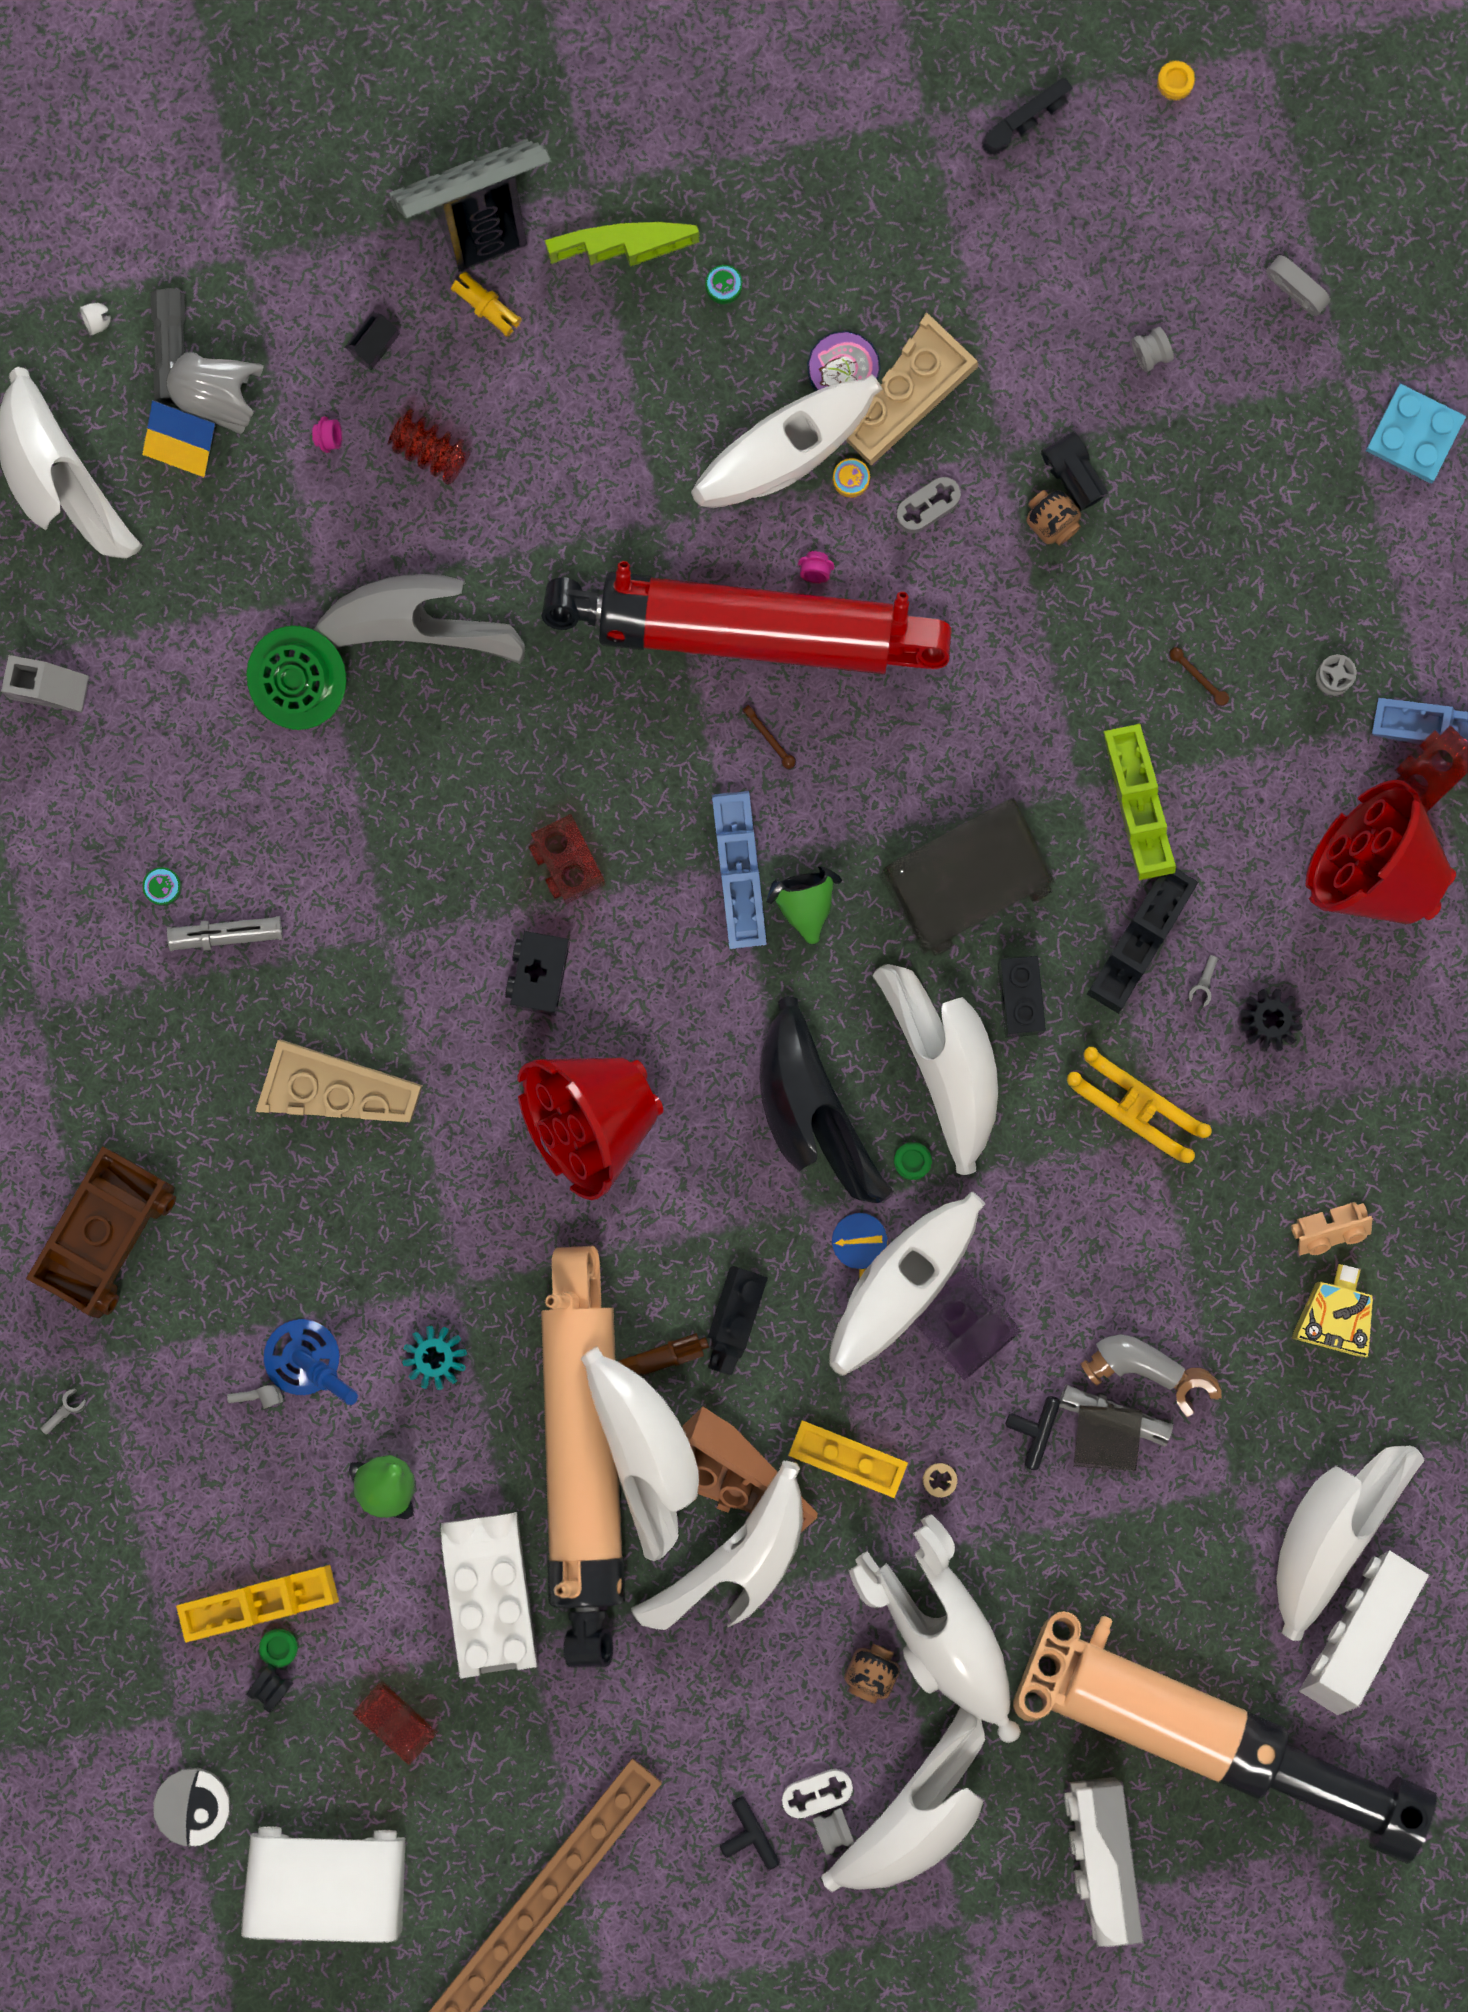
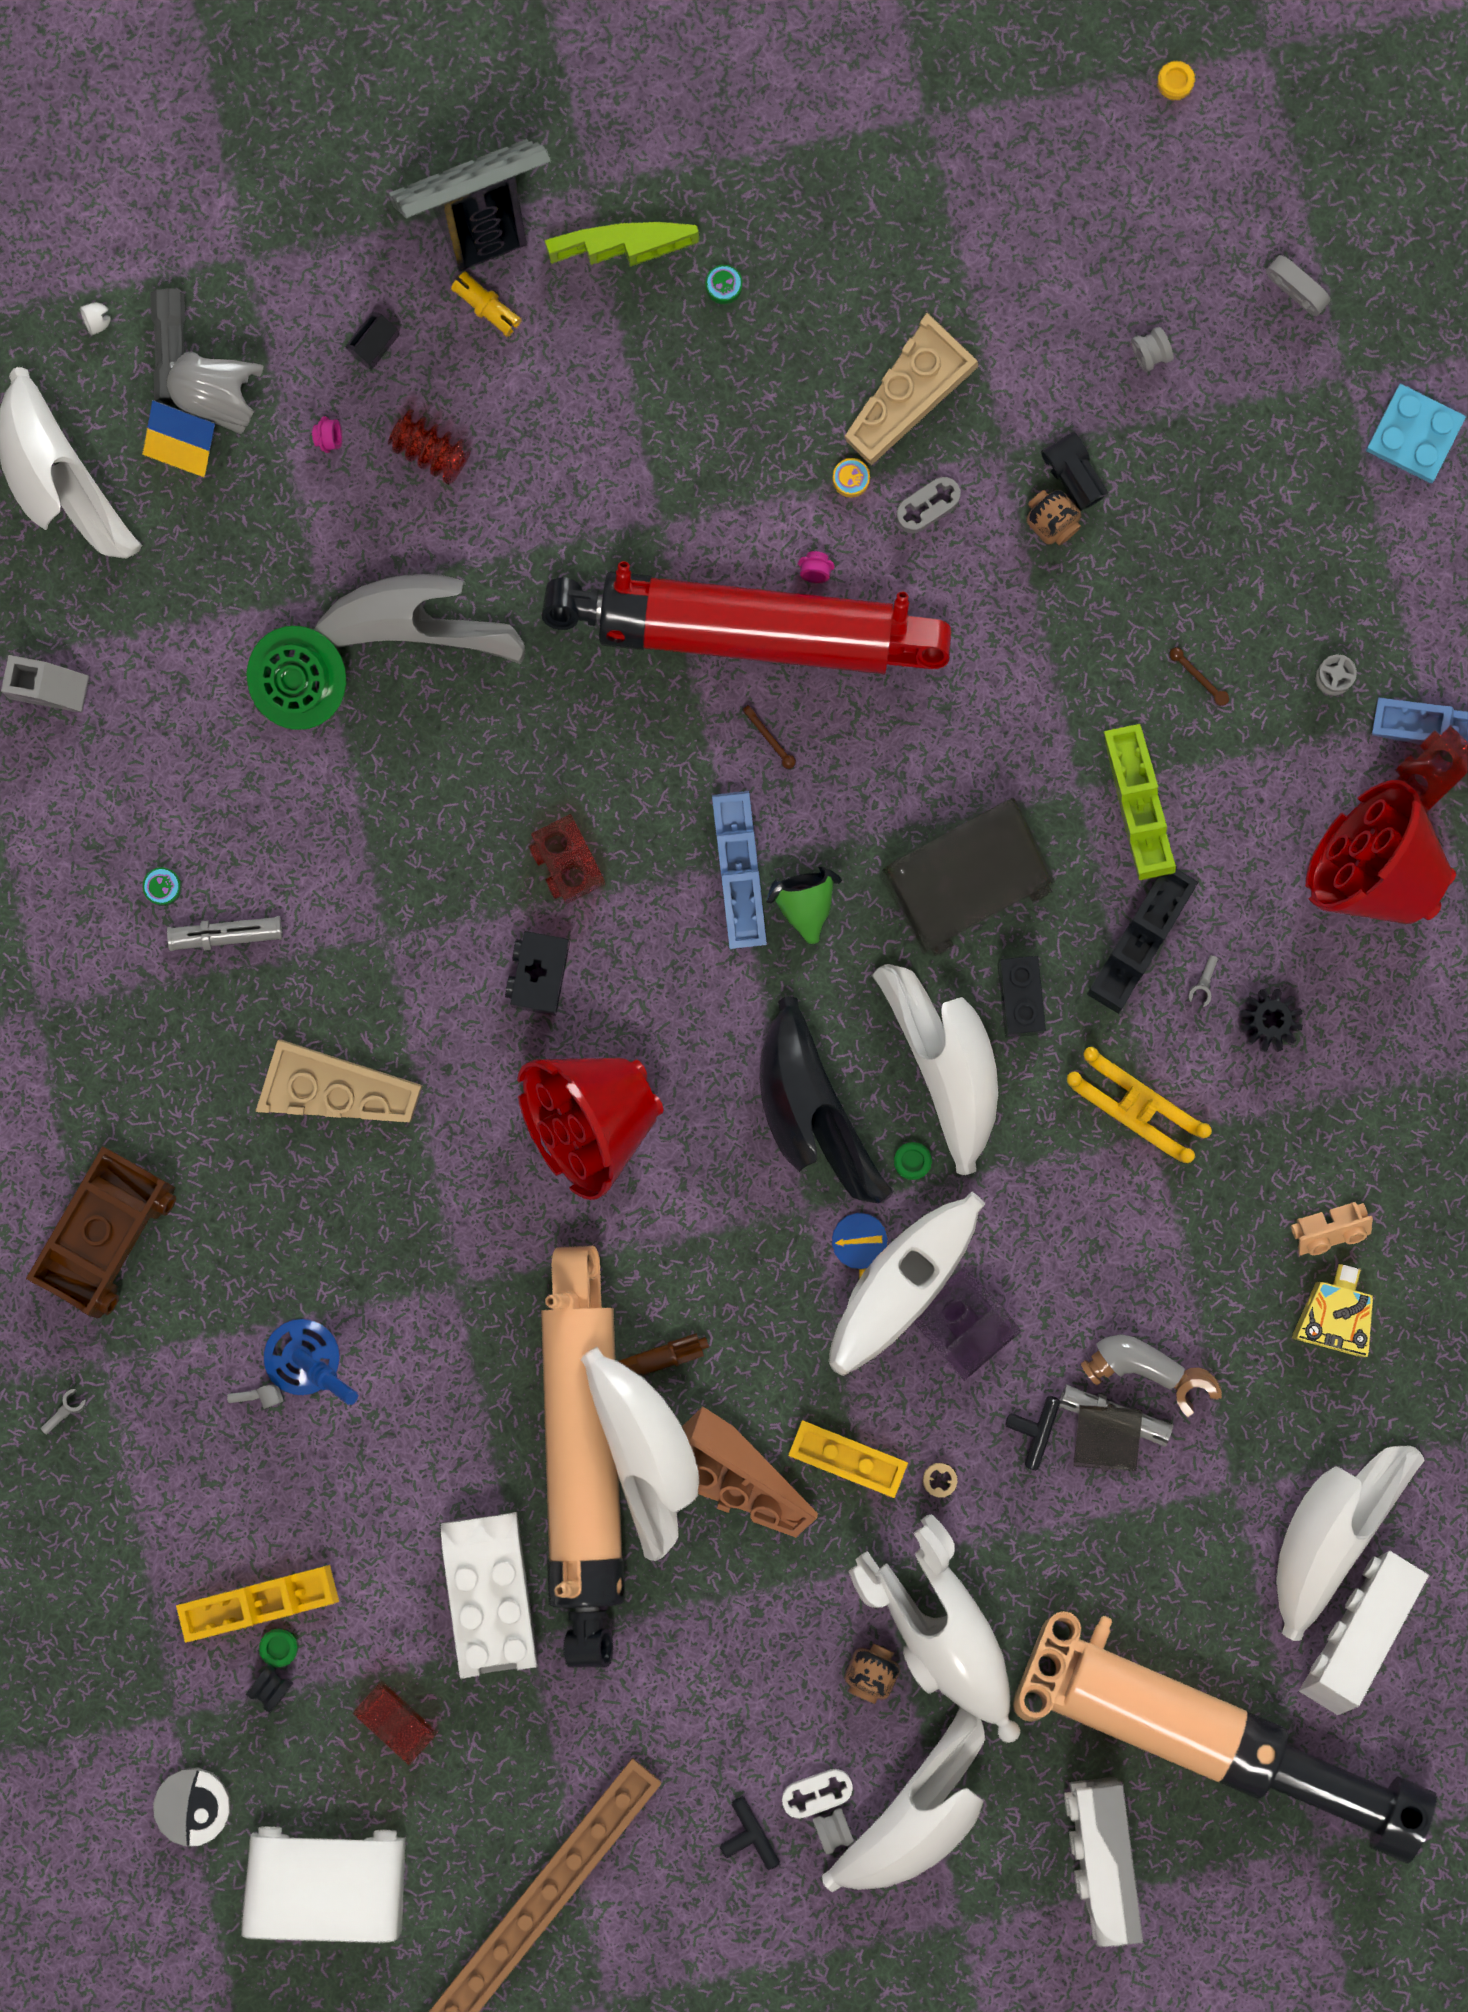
bright green hat [349,1455,415,1520] -> none
teal gear [403,1326,467,1390] -> none
white piece [631,1461,803,1630] -> none
white piece [691,375,883,508] -> none
black hinge [707,1265,768,1375] -> none
tile [807,331,881,391] -> none
black hinge [982,78,1073,156] -> none

